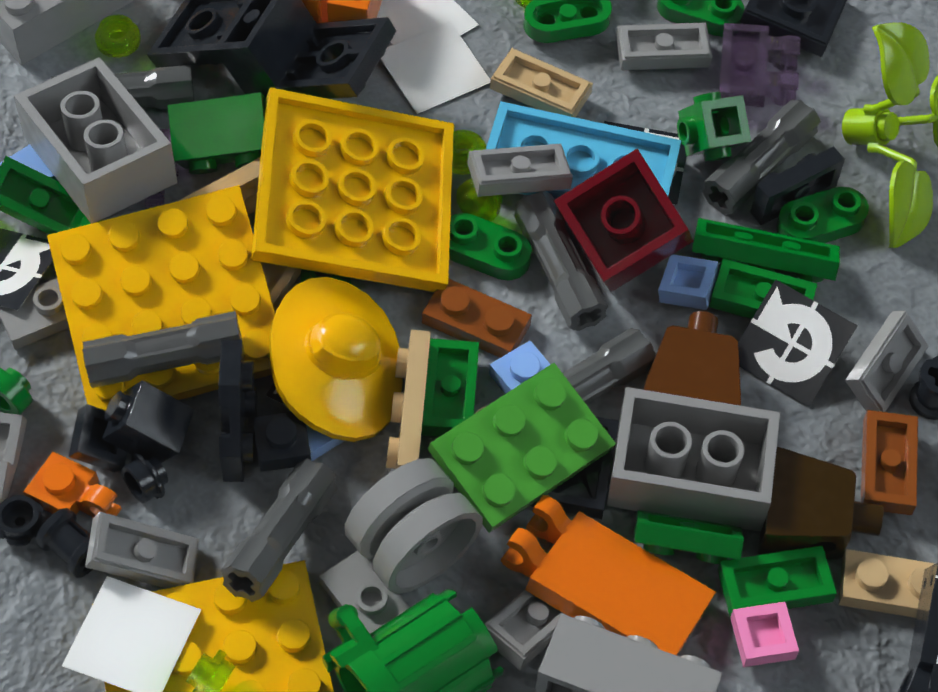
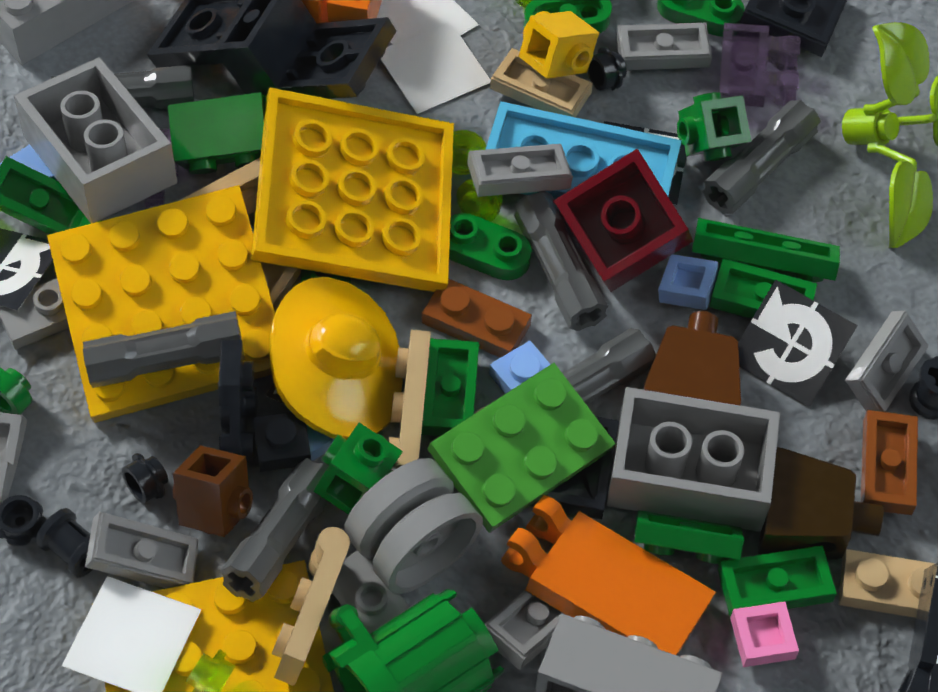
orange plate [23,452,122,518] -> none
black plate [68,404,127,473] -> none
clear neon green plate [95,15,141,58] -> none
black brick [102,380,194,463] -> none
black plate [750,146,845,225] -> none
green plate [776,187,869,243] -> none
none -> reddish brown brick [173,445,253,537]
none -> tan plate [272,527,350,686]
none -> green brick [313,422,403,515]
none -> yellow brick [518,11,600,79]
none -> black plate [588,47,627,91]

